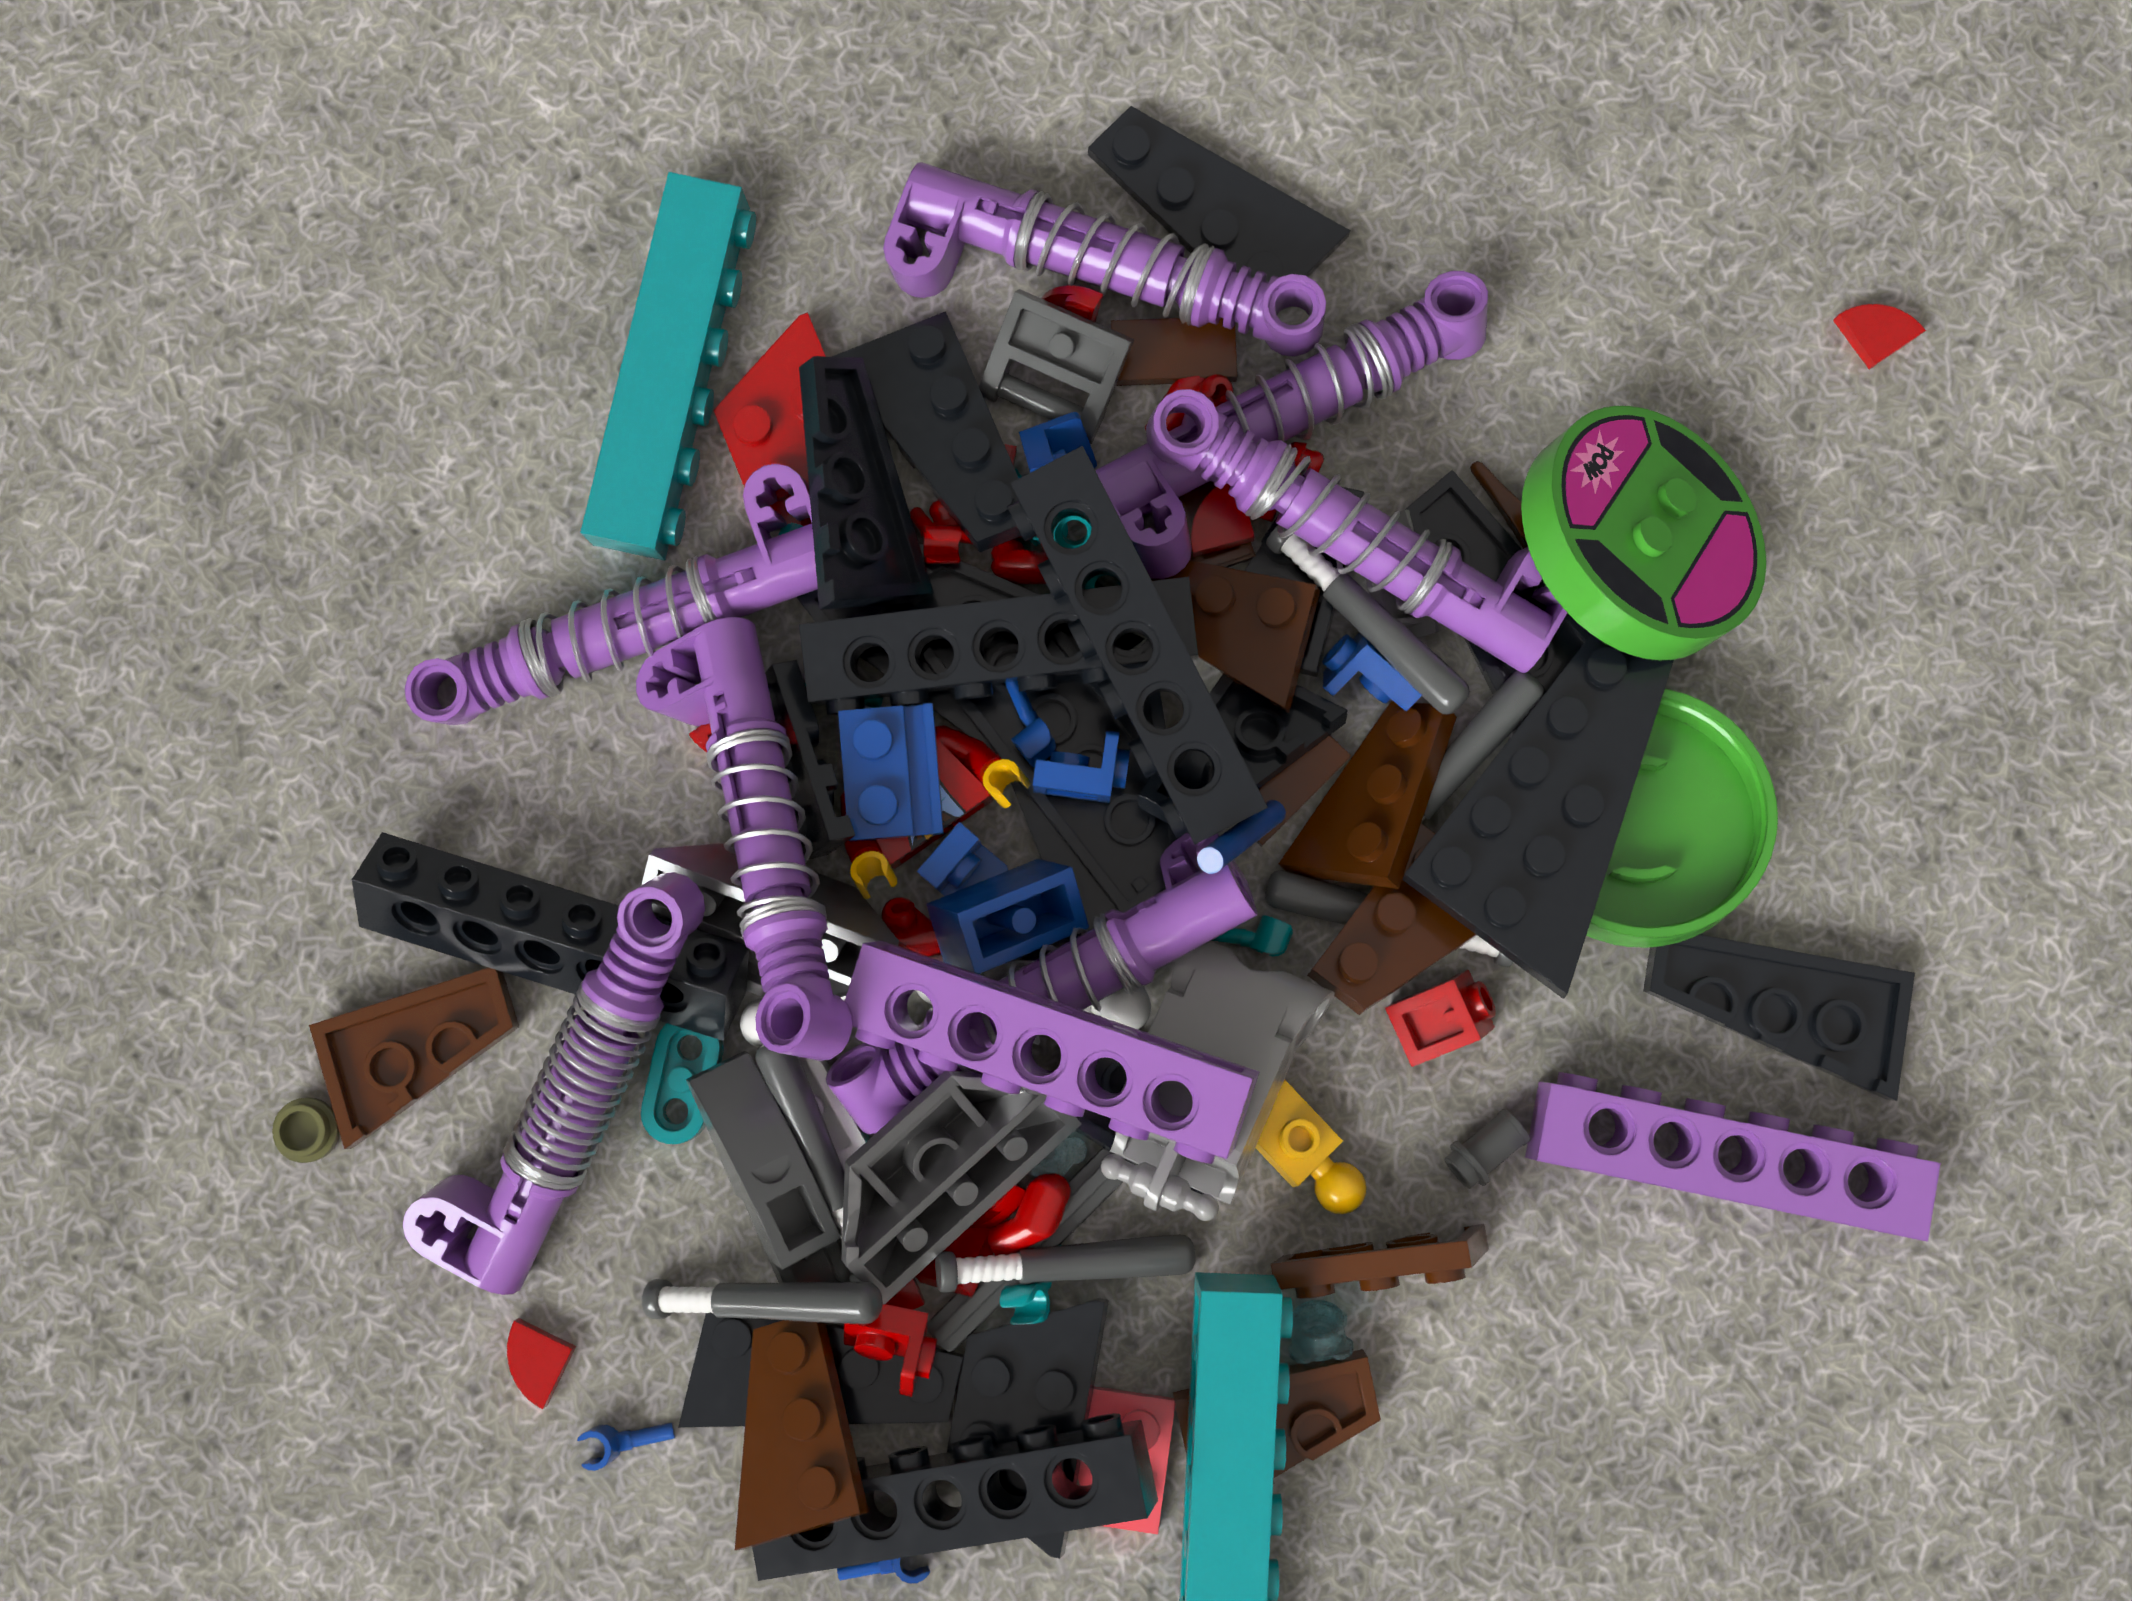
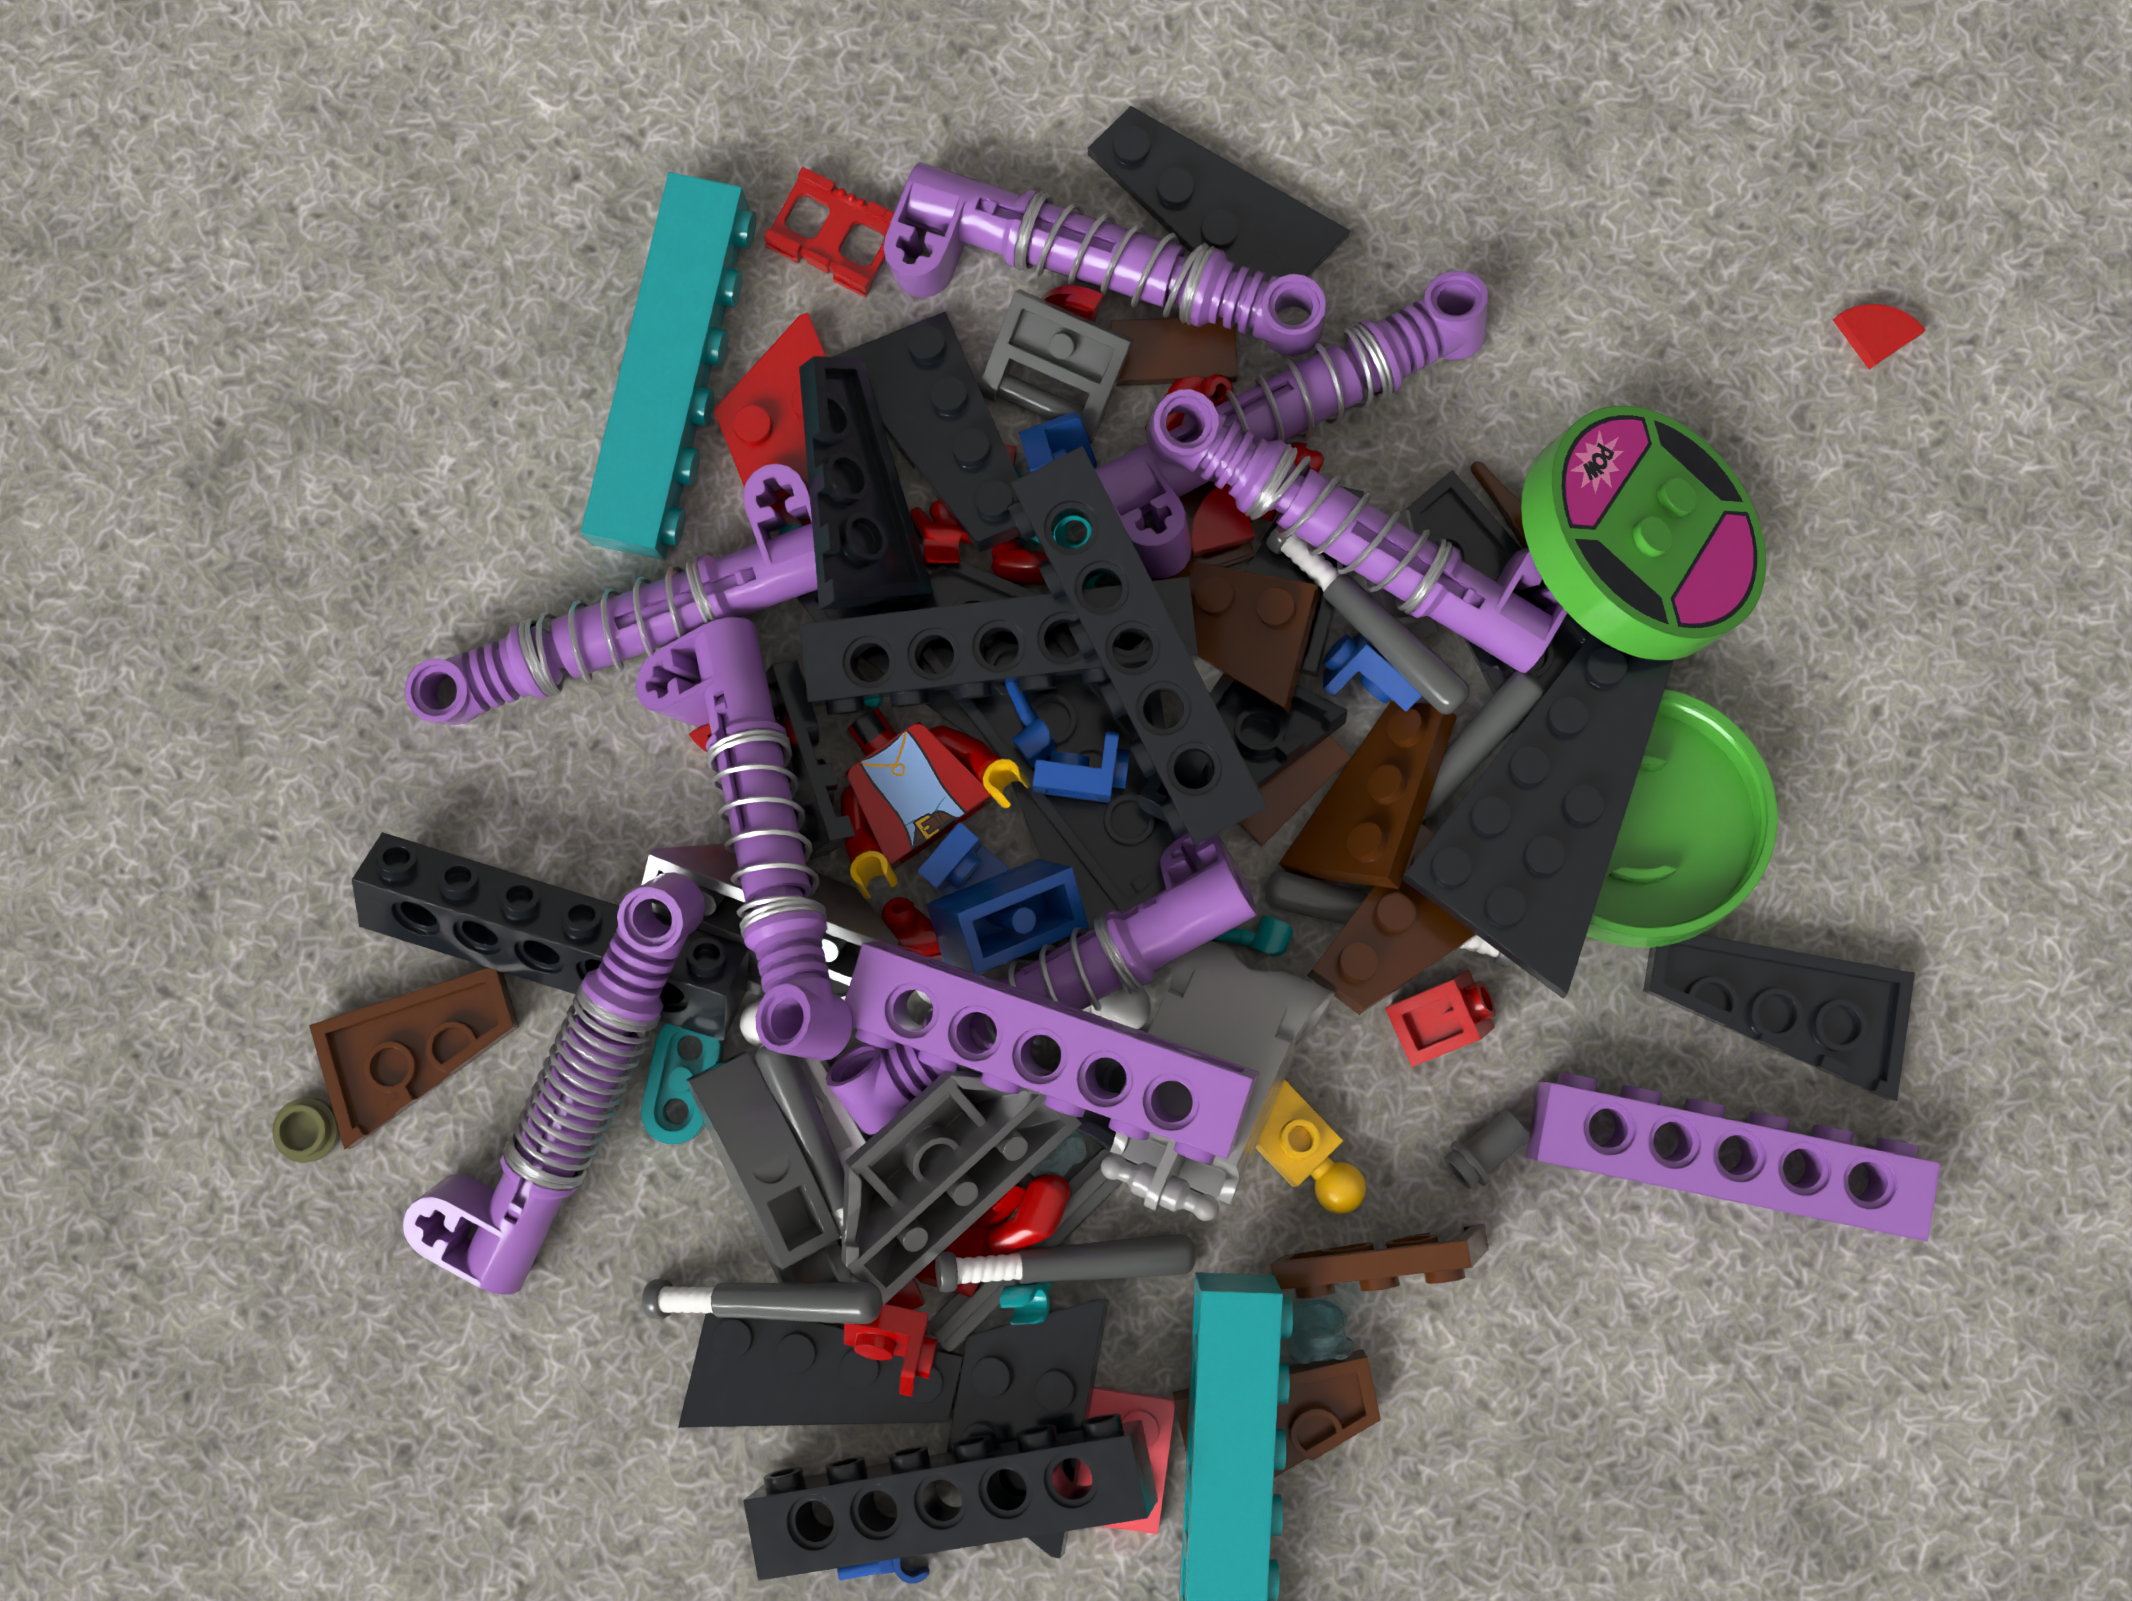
red tile [507,1318,576,1409] -> none
blue hand [577,1422,675,1471] -> none
reddish brown wing [735,1320,869,1550] -> none
blue plate [838,703,944,842] -> none
blue bar [1197,800,1286,874] -> none
none -> red piece [764,166,894,298]

